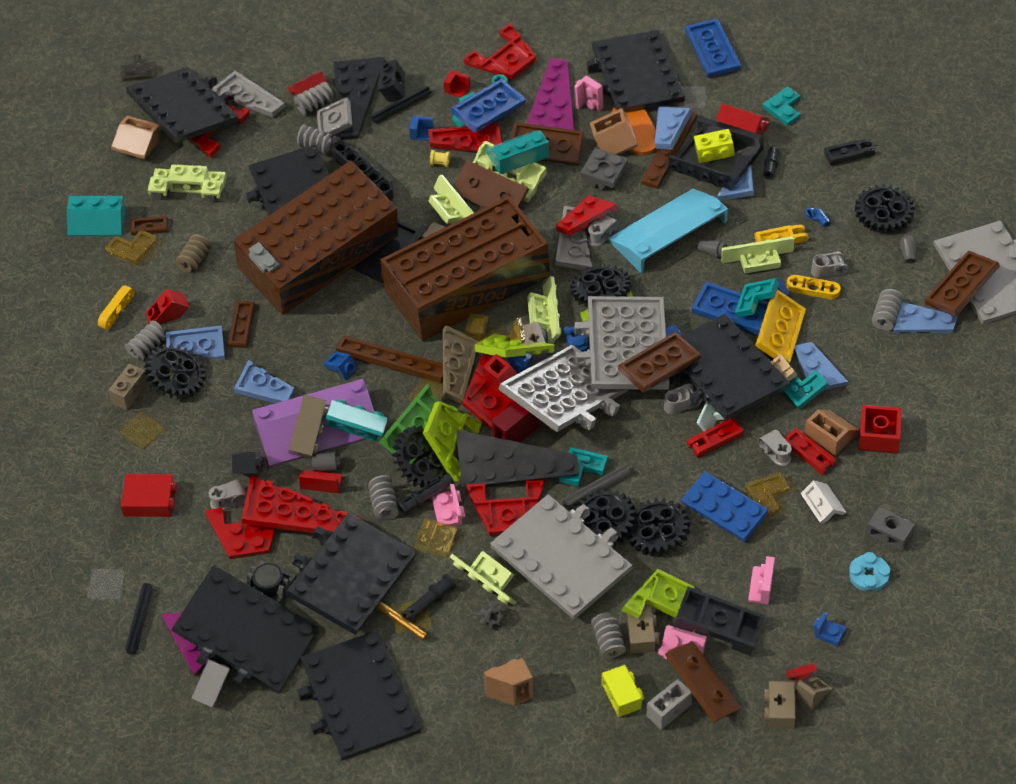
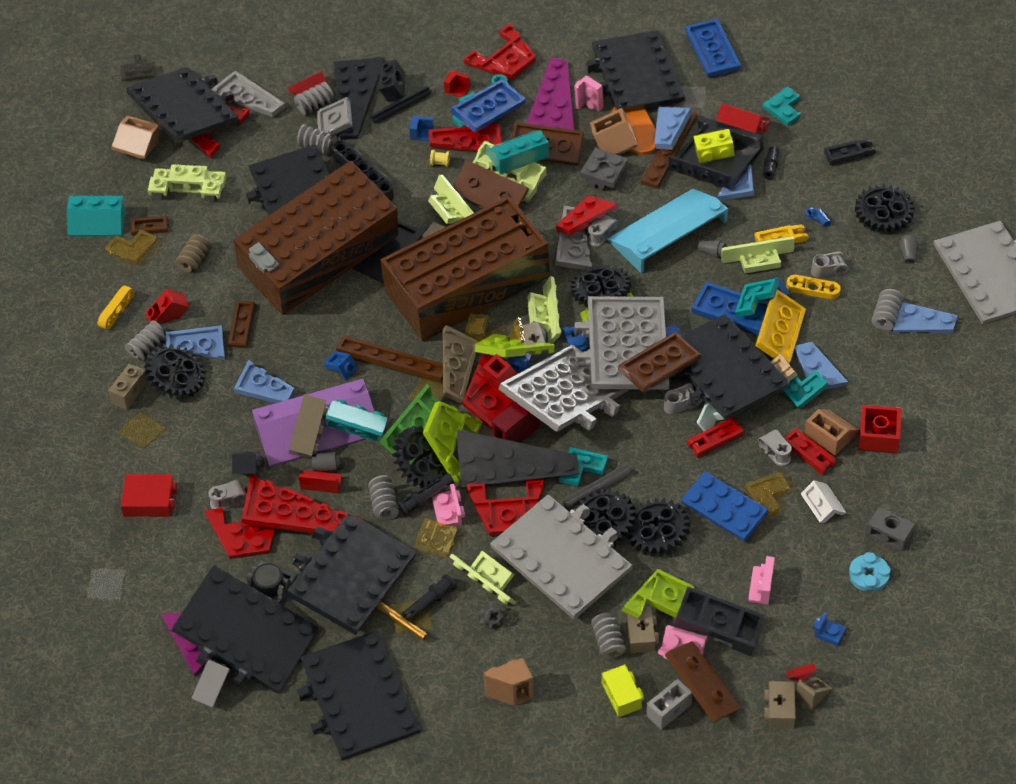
black axle [125,583,153,655] -> none
reddish brown plate [924,250,1000,317] -> none

